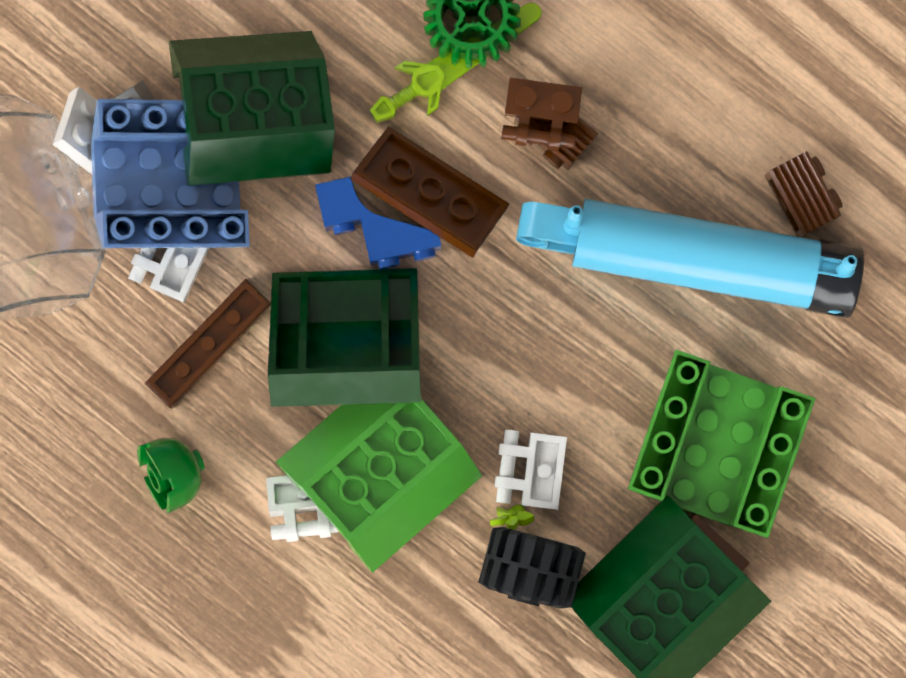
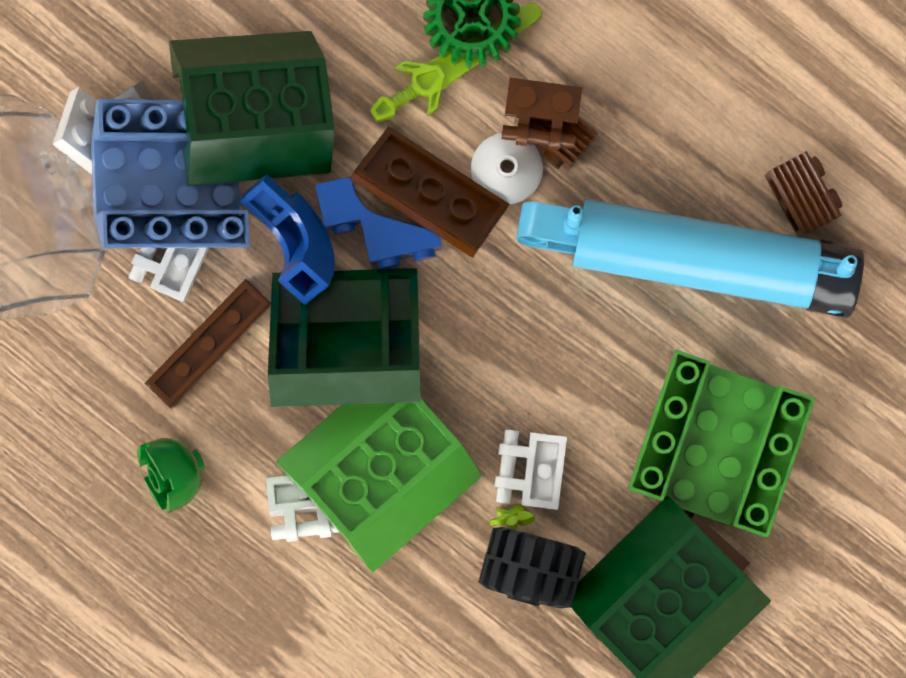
none -> blue arch [240,174,335,305]
none -> white dish [471,133,543,204]

